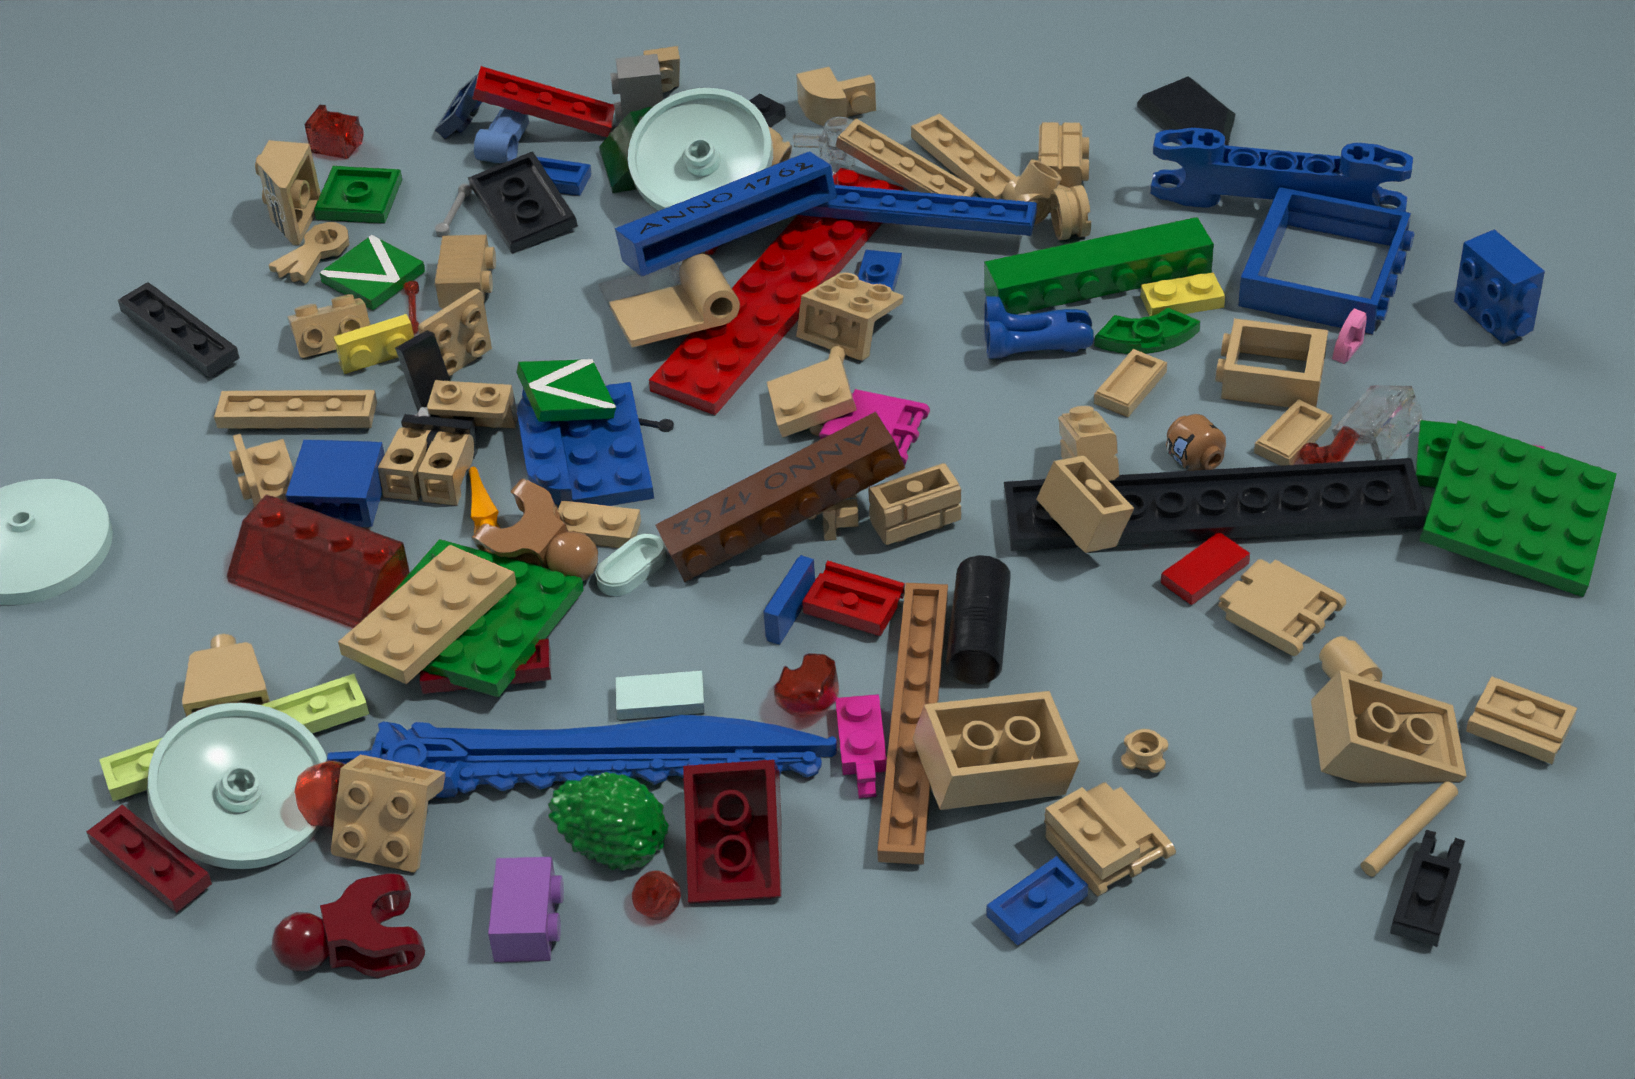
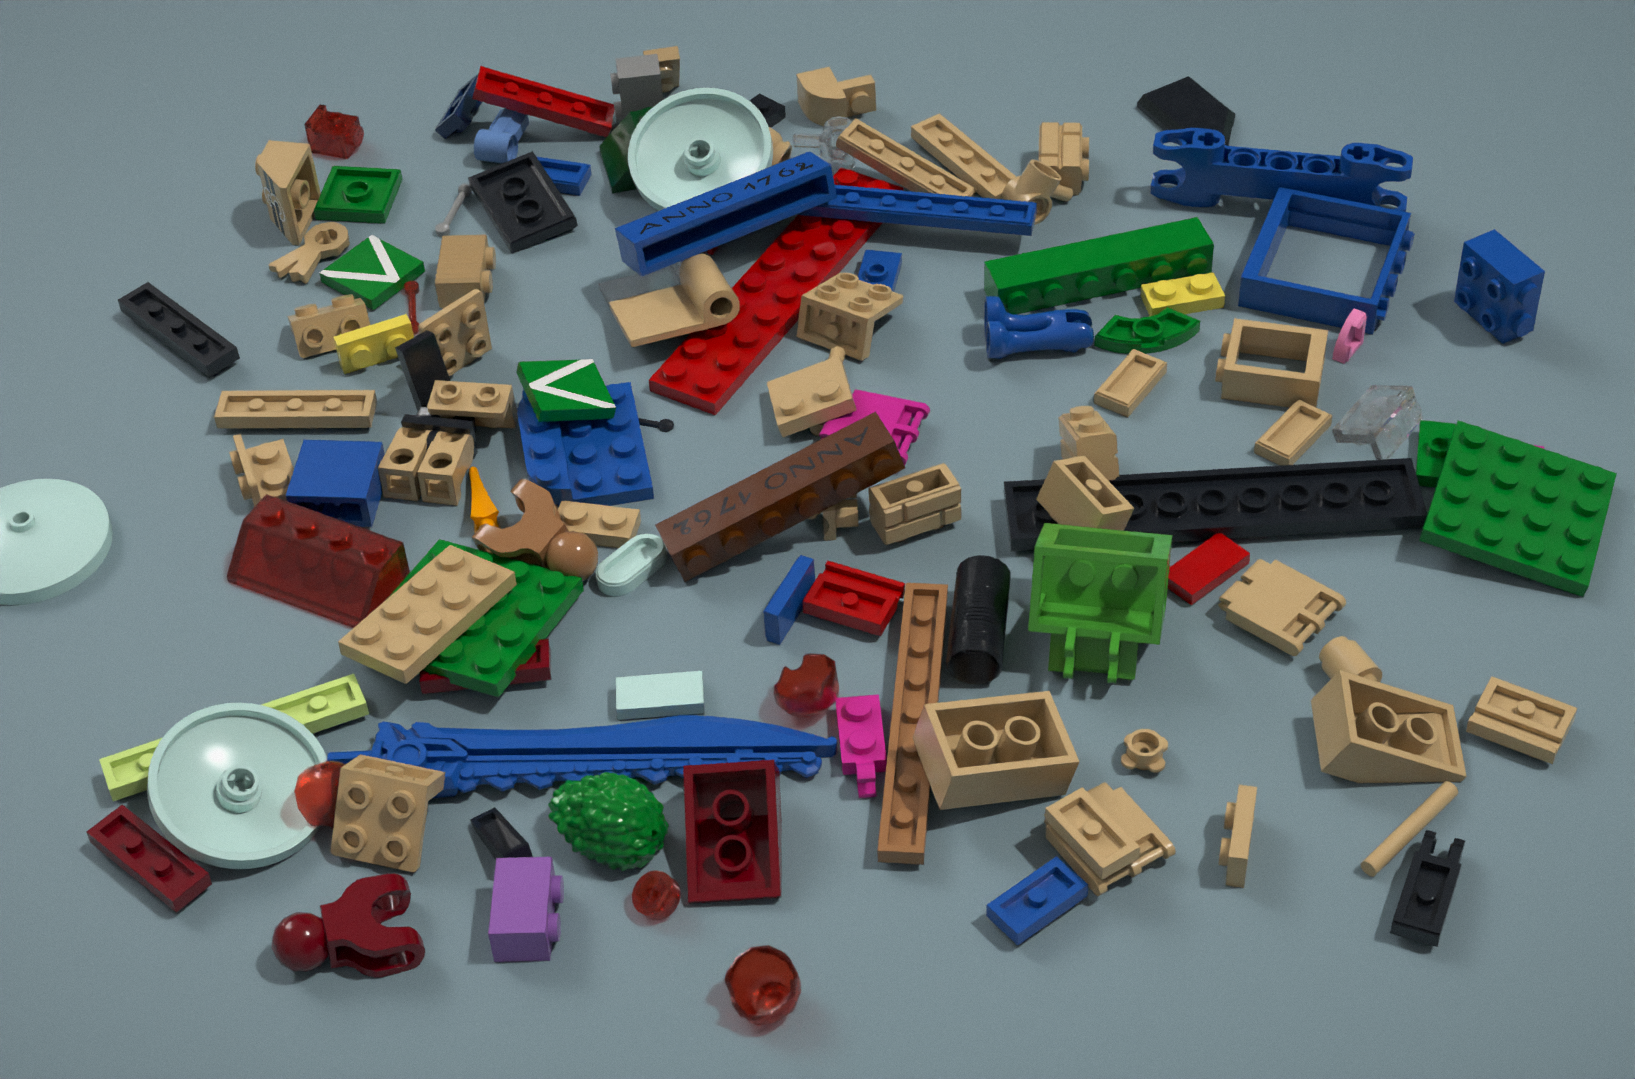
tan torso [182,634,270,717] -> none
tan wheel [1050,185,1091,241] -> none
medium nougat head [1166,414,1226,471] -> none
clear red arm [1299,426,1360,464] -> none
none -> black piece [470,807,533,860]
none -> clear red hair [725,945,802,1026]
none -> bright green piece [1028,523,1173,684]
none -> tan plate [1218,784,1257,888]

